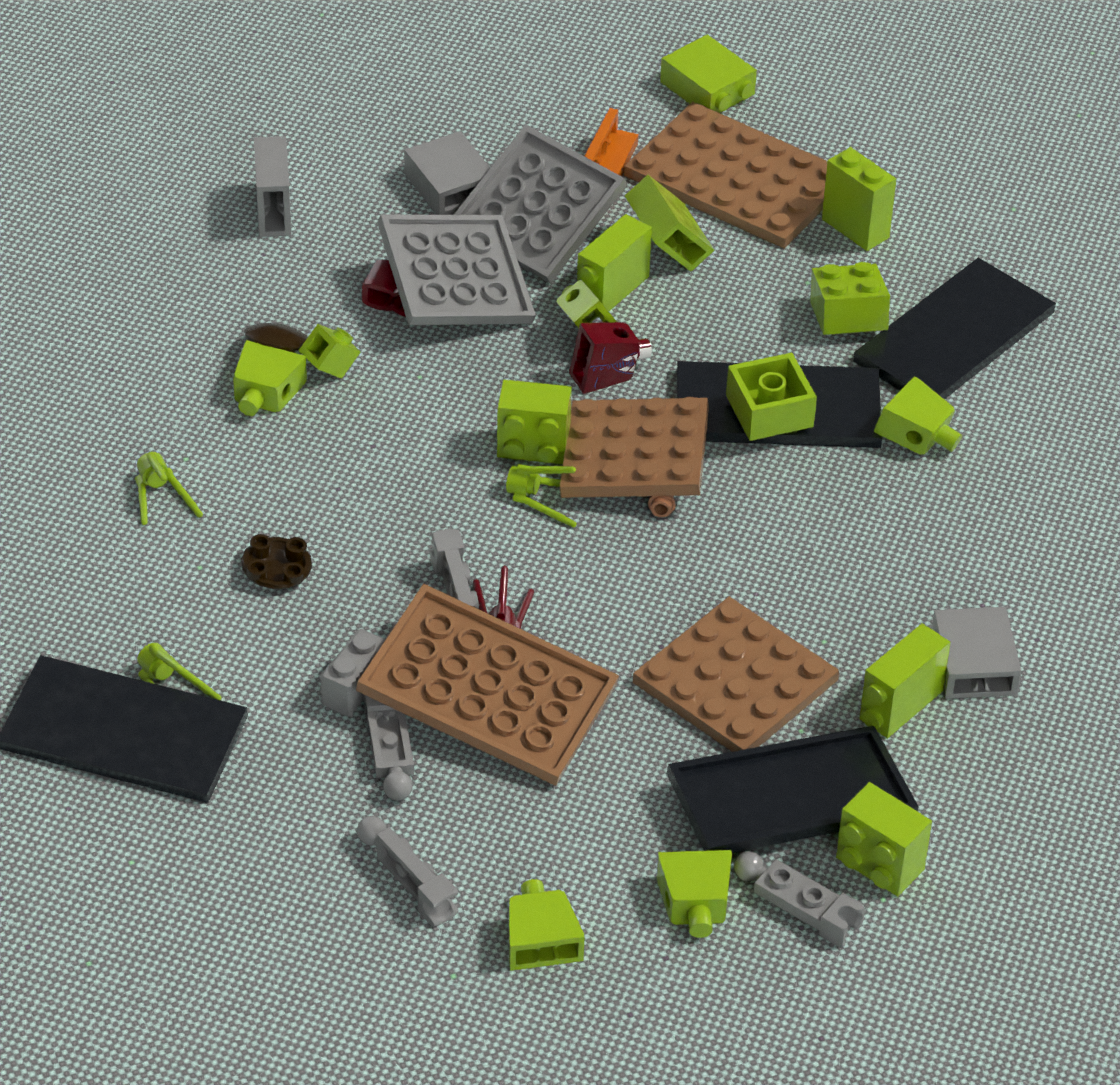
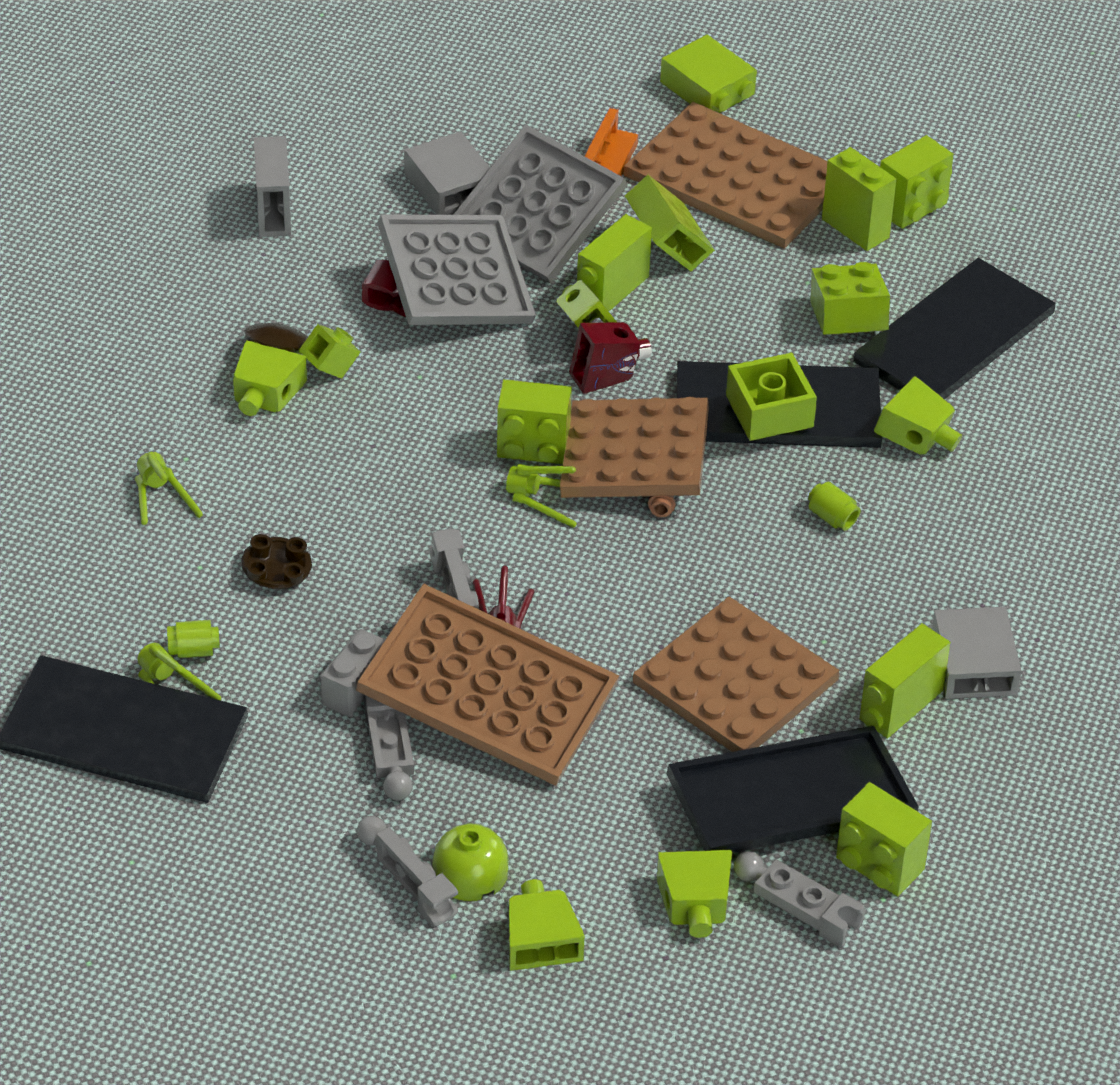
none -> lime brick [167,620,220,658]
none -> lime cylinder [432,823,509,901]
none -> lime brick [808,481,861,531]
none -> lime brick [880,135,954,229]

